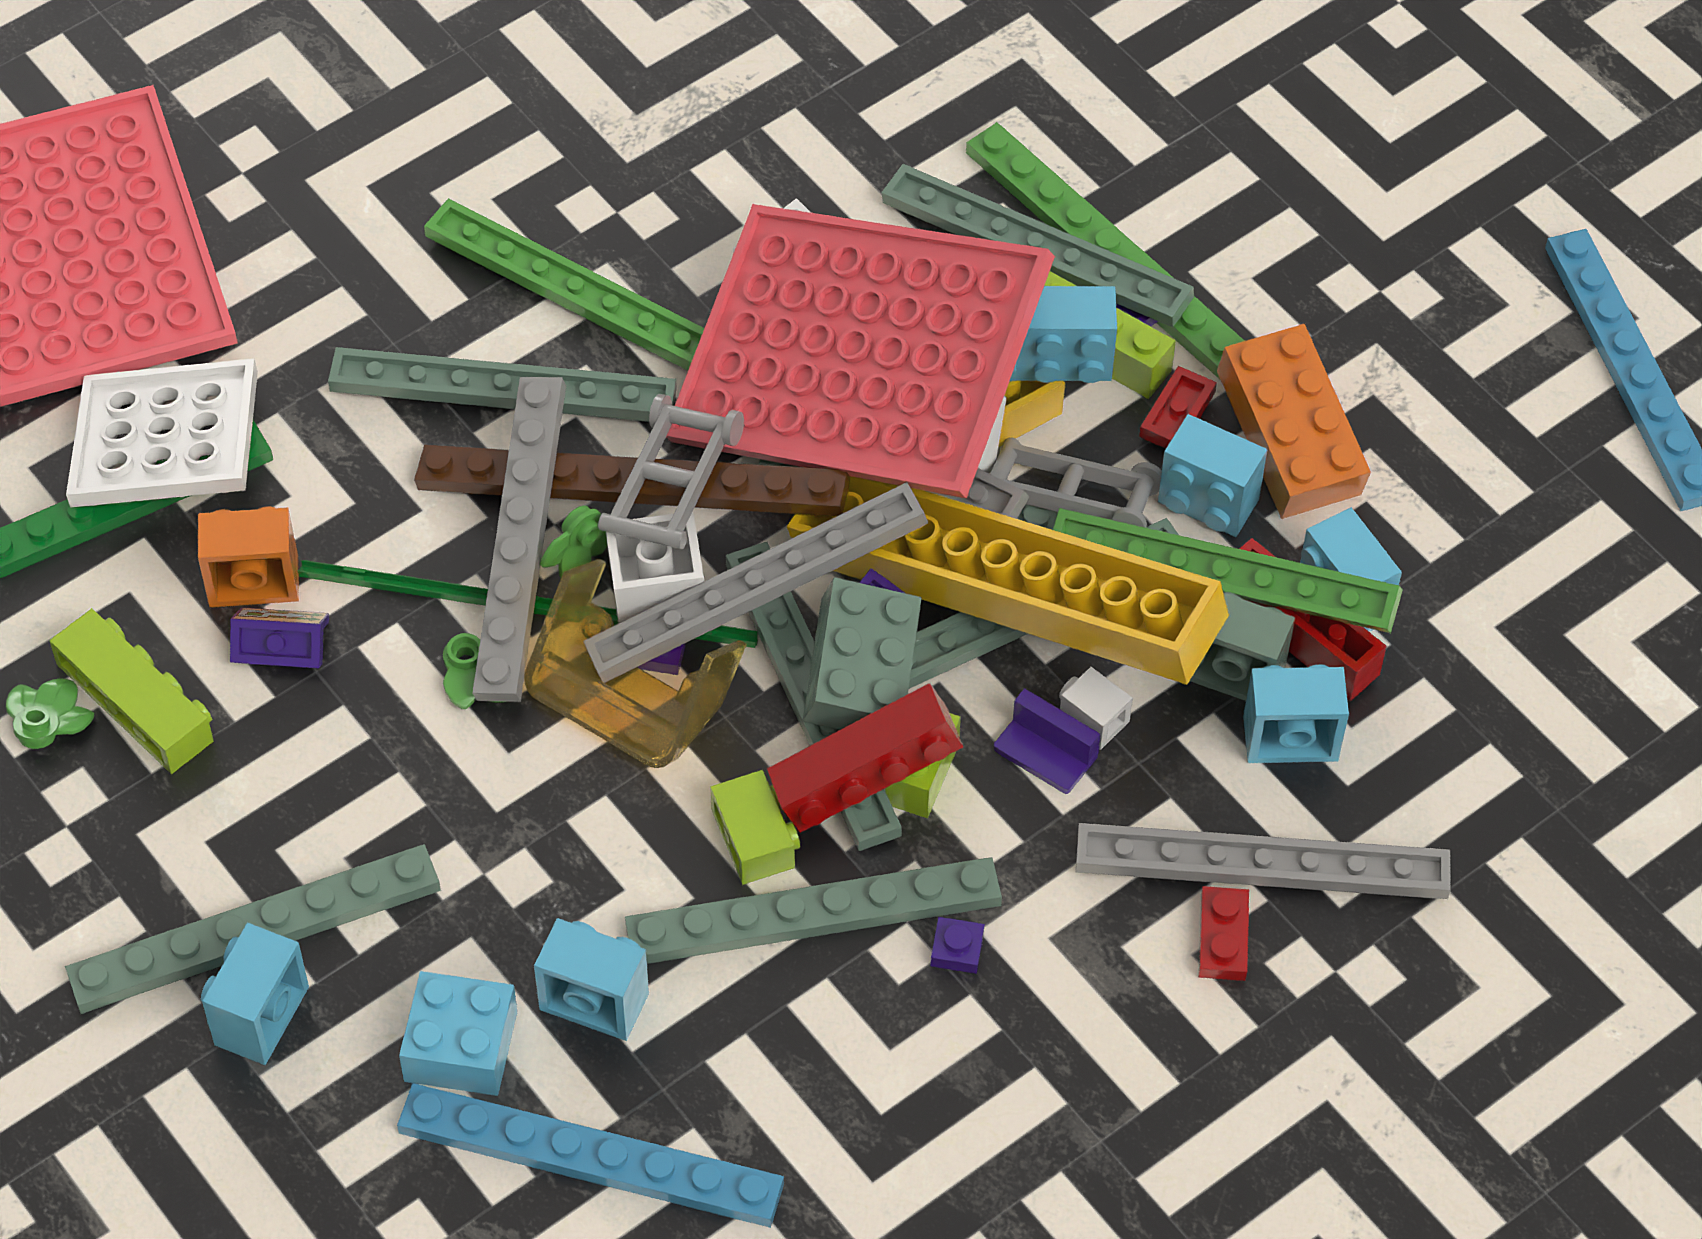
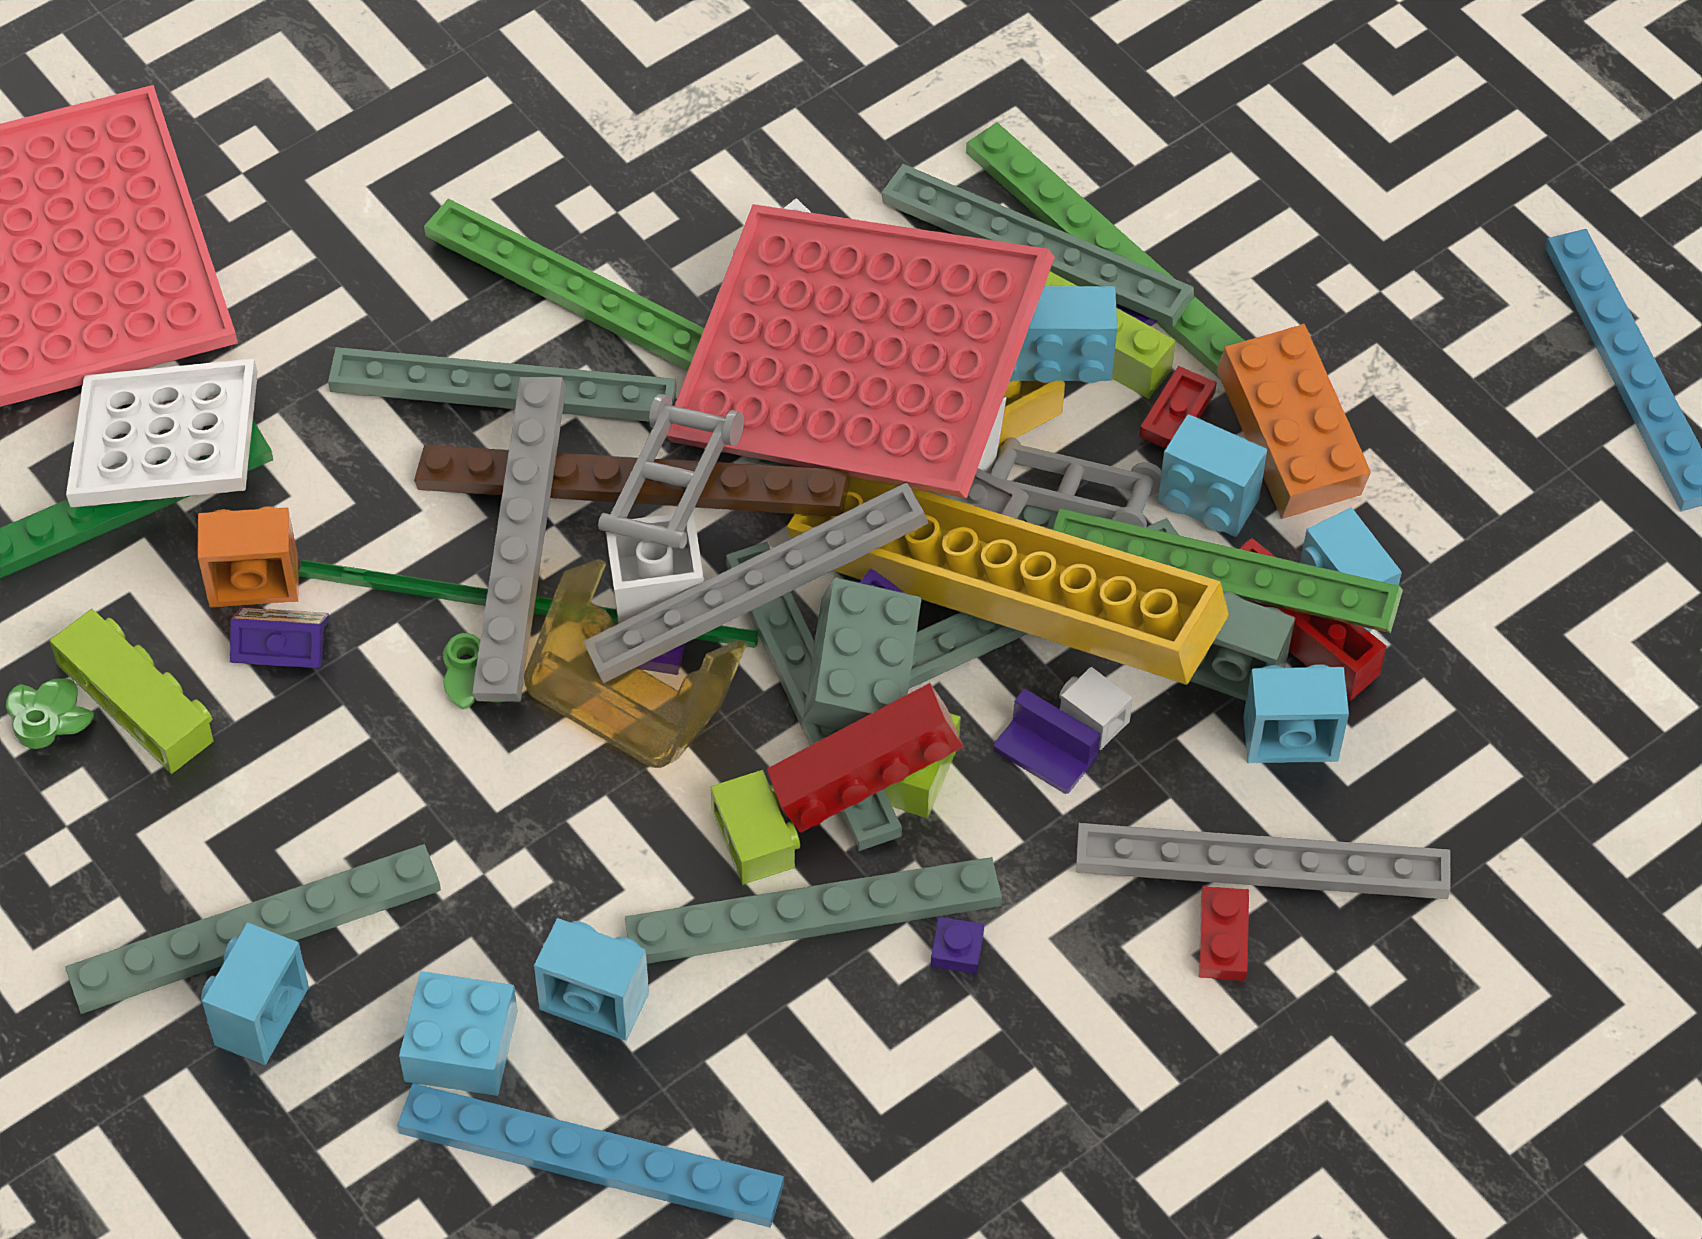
bright green plate [540,505,608,582] -> none

